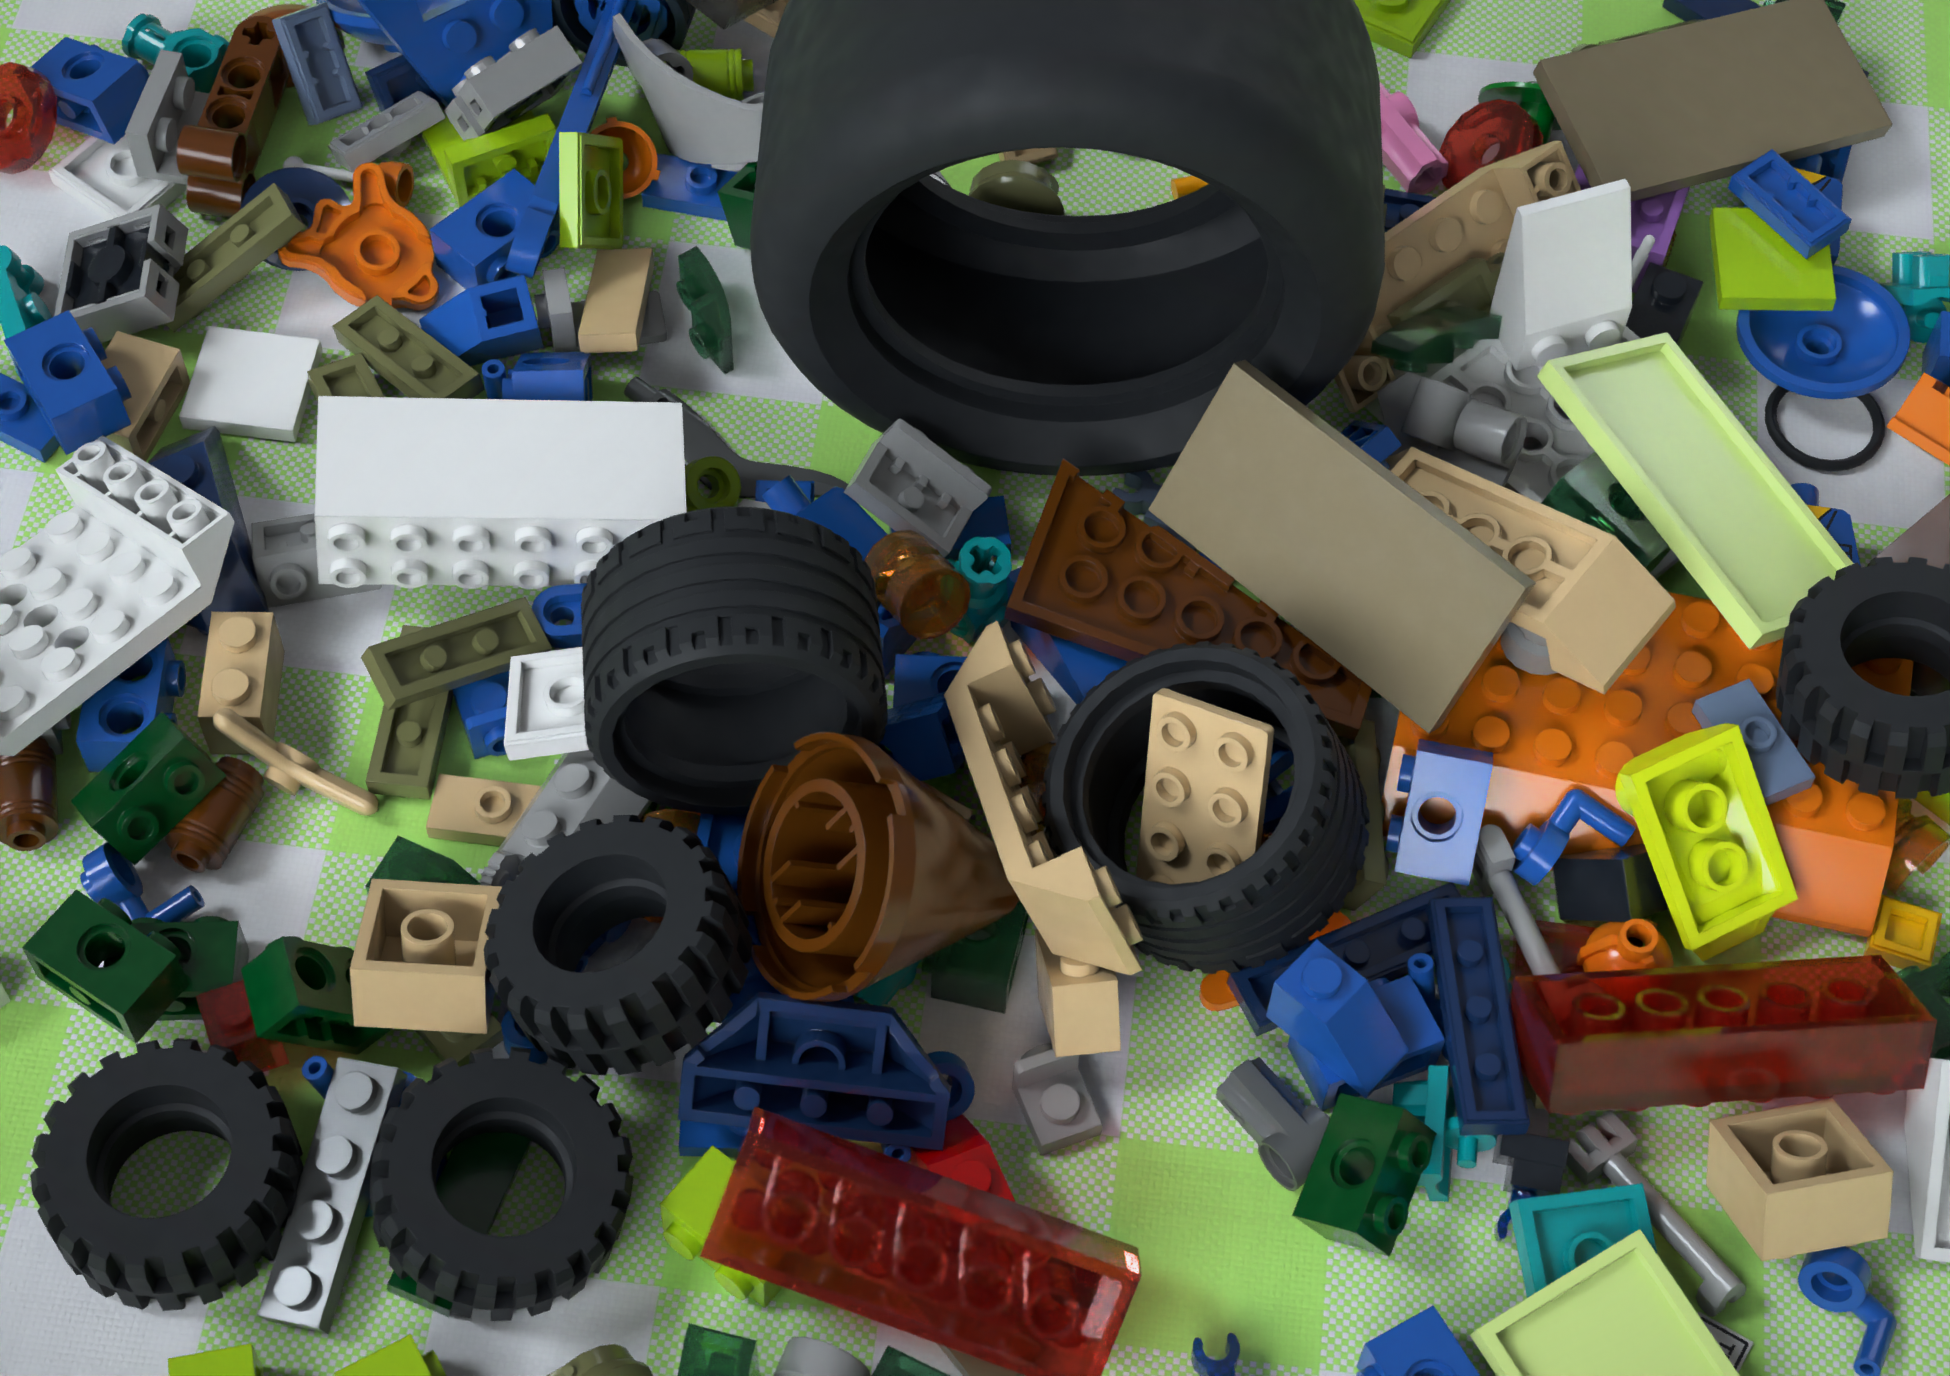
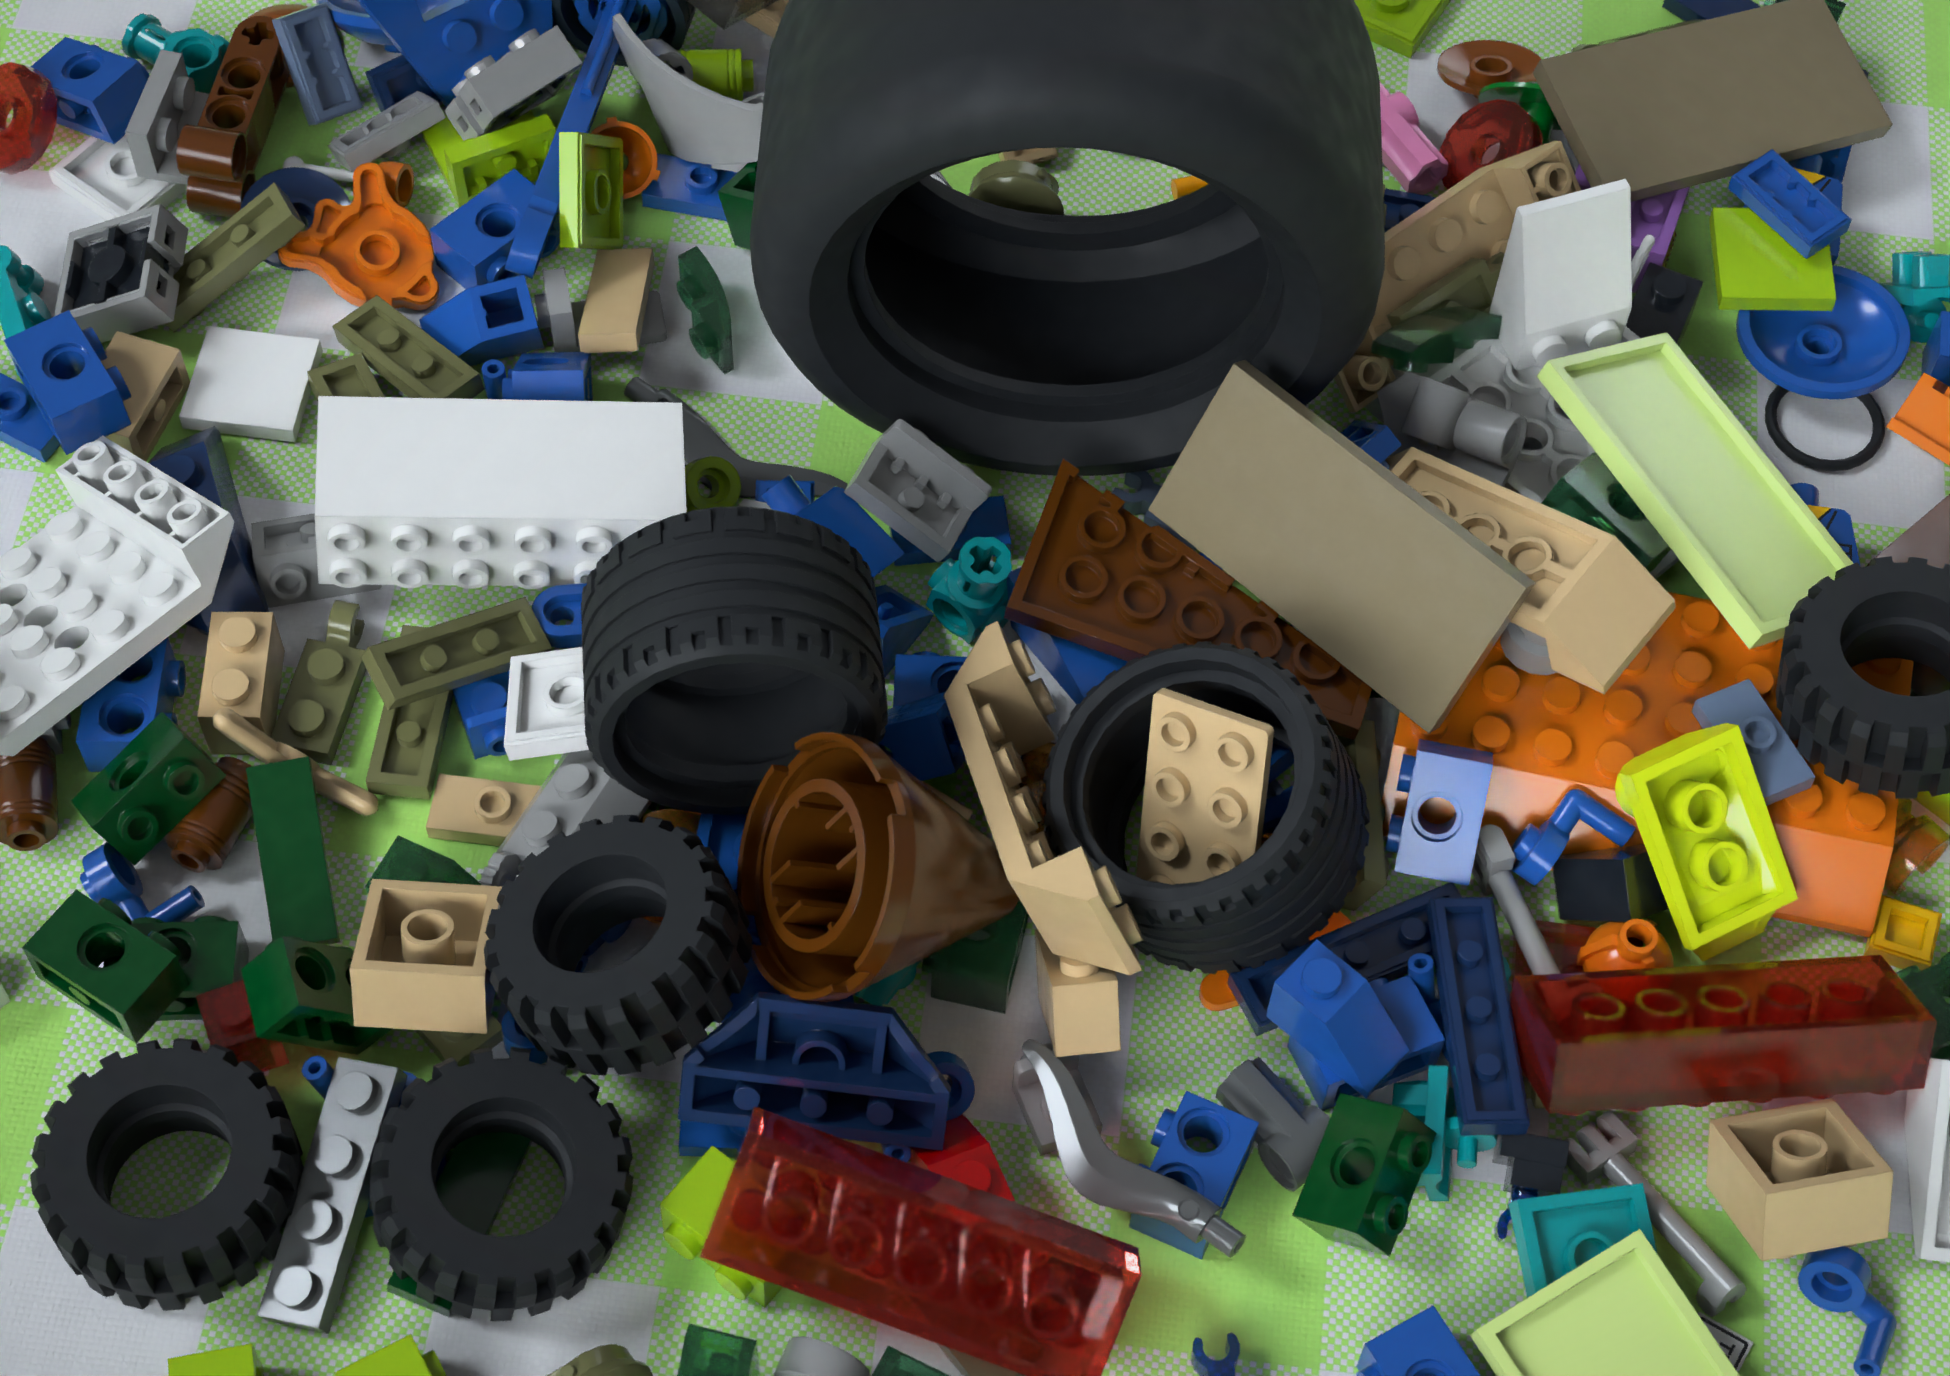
clear orange wheel [865,530,971,639] -> none
none -> dark green tile [246,756,340,945]
none -> olive plate [271,600,366,765]
none -> dark grey piece [1022,1039,1246,1258]
none -> blue brick [1129,1091,1259,1260]
none -> dark orange dish [1437,40,1542,99]

